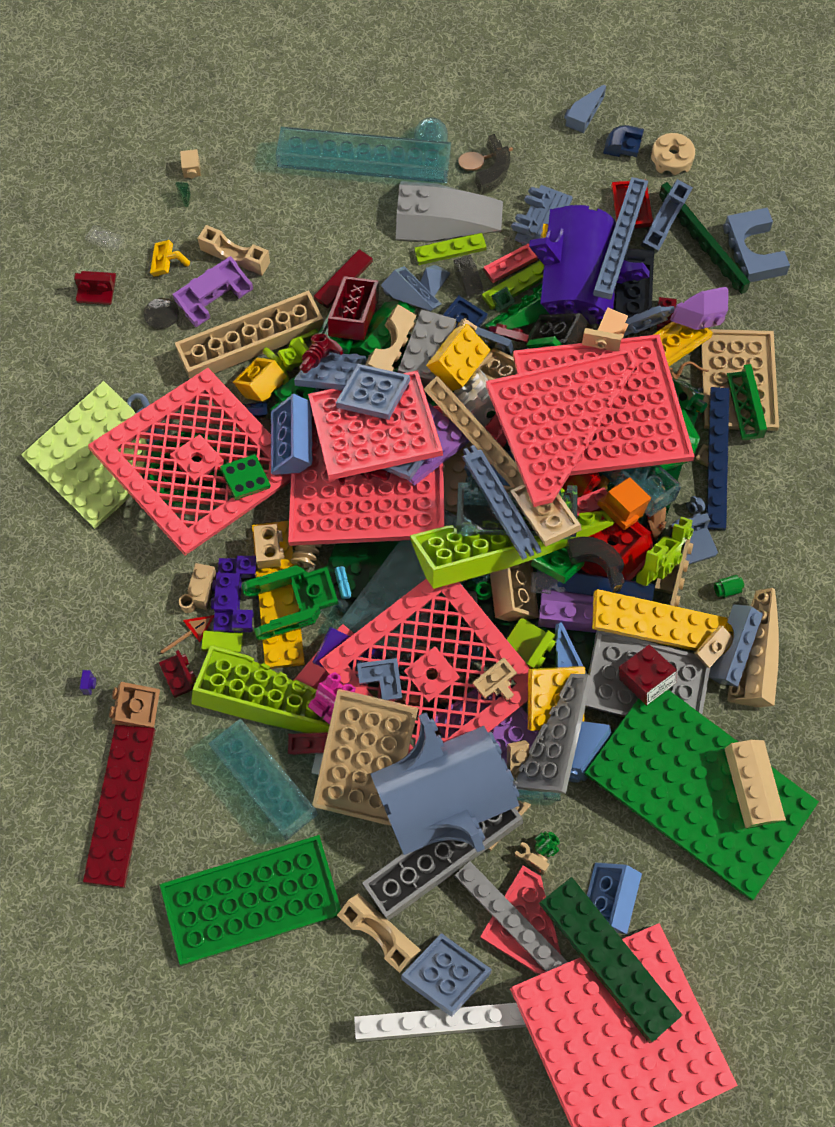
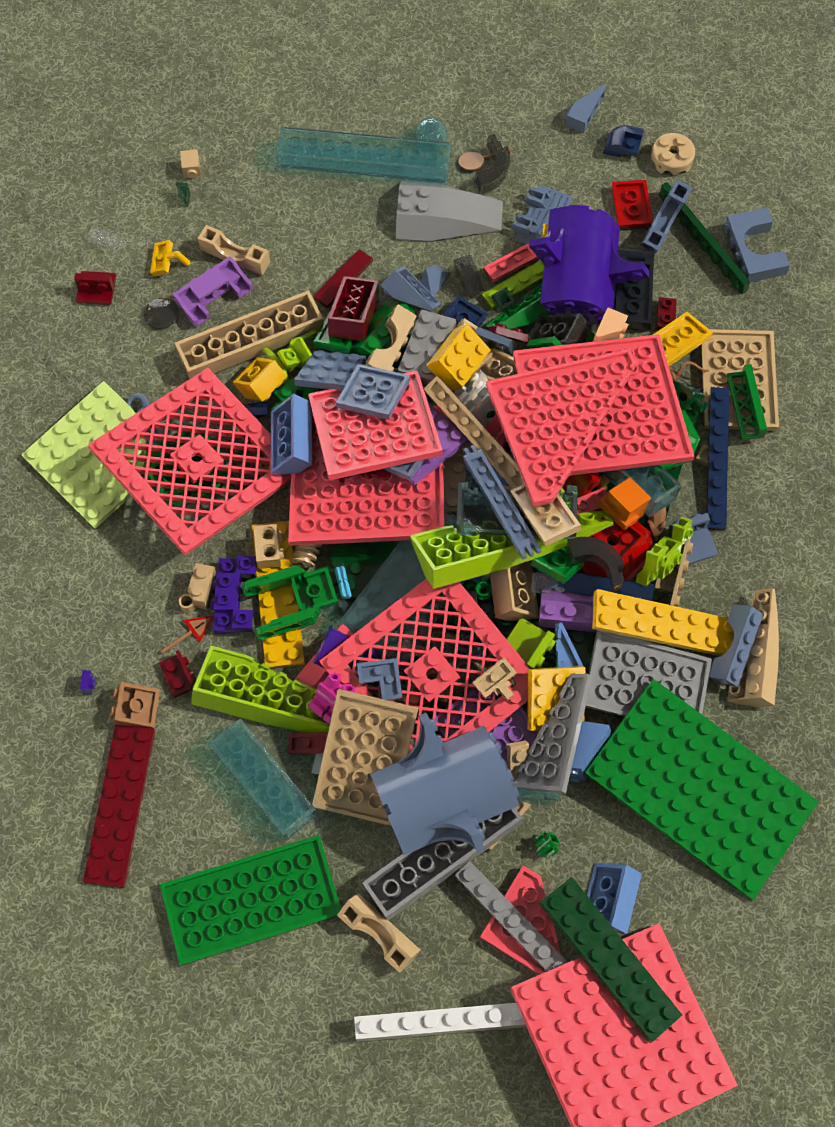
lime tile [201,631,243,653] -> none
green tile [220,454,271,500] -> none
dark red piece [300,334,343,373] -> none
sand blue plate [401,933,492,1017] -> none
lime plate [414,233,487,265] -> none
tan plate [514,842,549,875] -> none
tan plate [582,328,622,351] -> none
sand blue plate [593,177,648,300] -> none
dark red brick [619,644,677,706] -> none
sand blue plate [623,305,675,337] -> none
medium lavender wedge [670,287,728,330] -> none
sand blue plate [686,496,705,515] -> none
tan plate [694,626,734,668] -> none
green brick [714,575,744,598] -> none
tan slope [724,740,786,828] -> none

